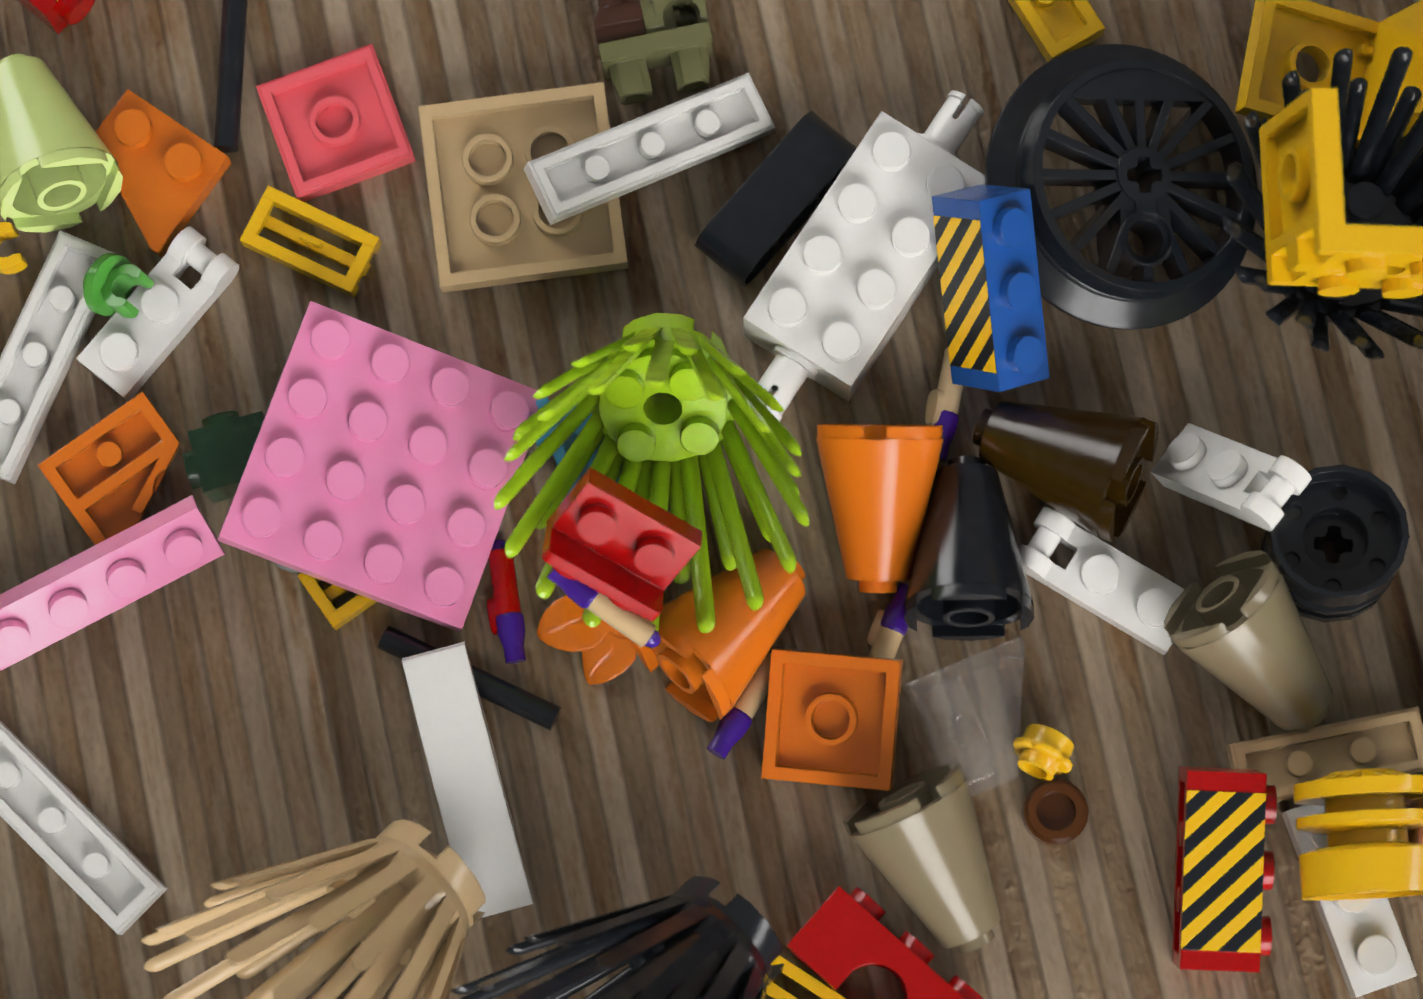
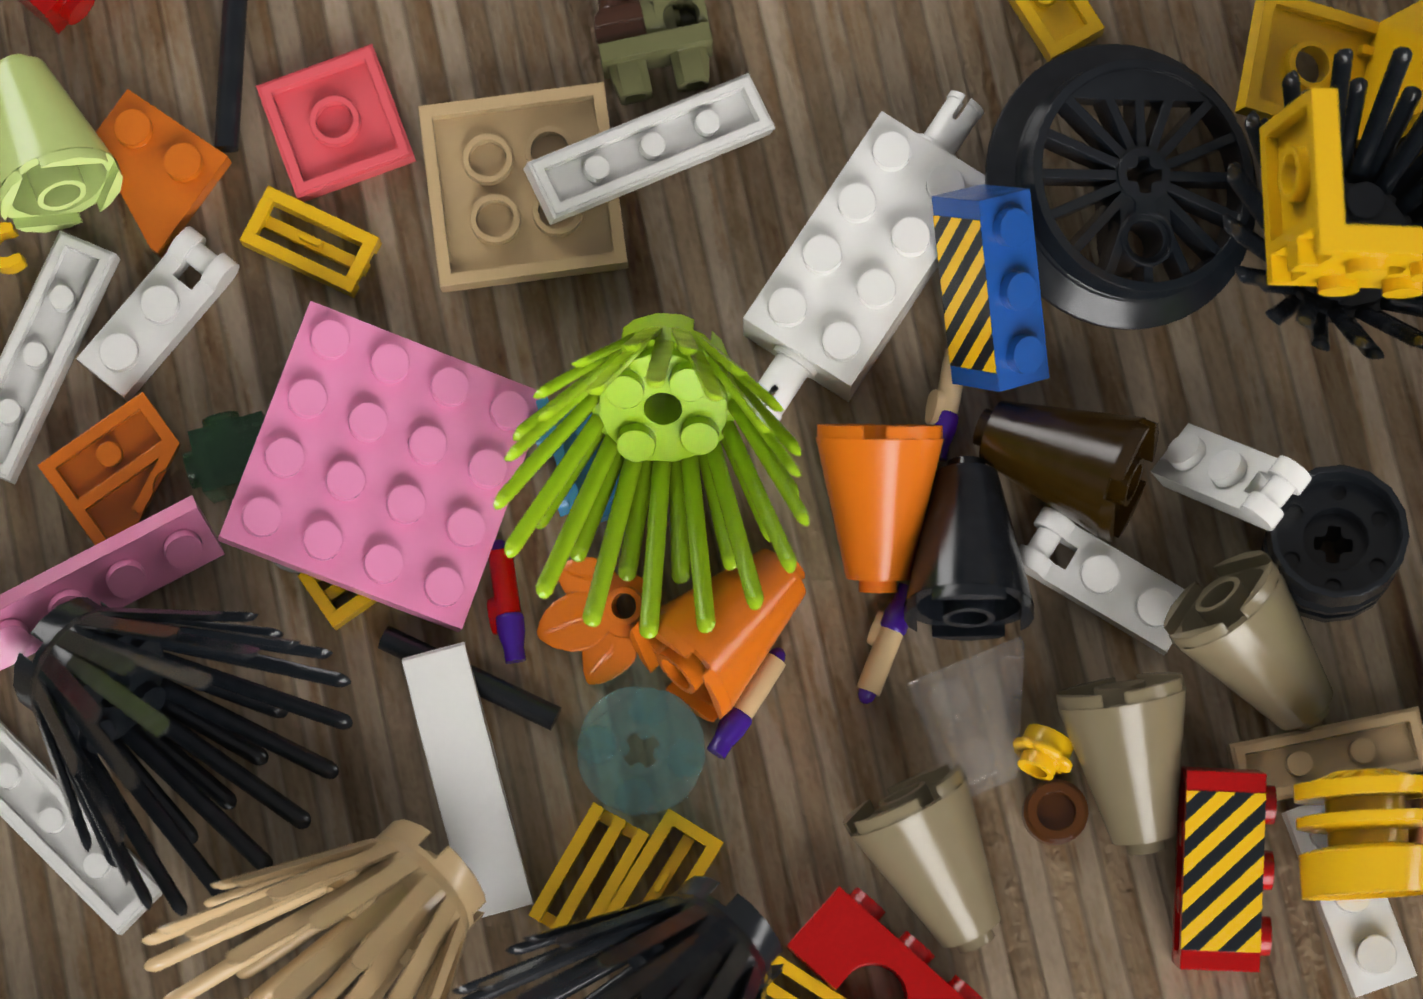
bright green plate [83,253,154,318] -> none
red bracket [542,467,702,621] -> none
tan piece [547,567,661,648] -> none
black beam [695,111,856,286] -> none
orange plate [761,648,903,791] -> none
none -> black plant [13,597,353,916]
none -> yellow tile [528,802,650,929]
none -> clear light blue plate [577,686,705,817]
none -> yellow tile [604,808,724,914]
none -> dark tan cone [1056,672,1187,855]

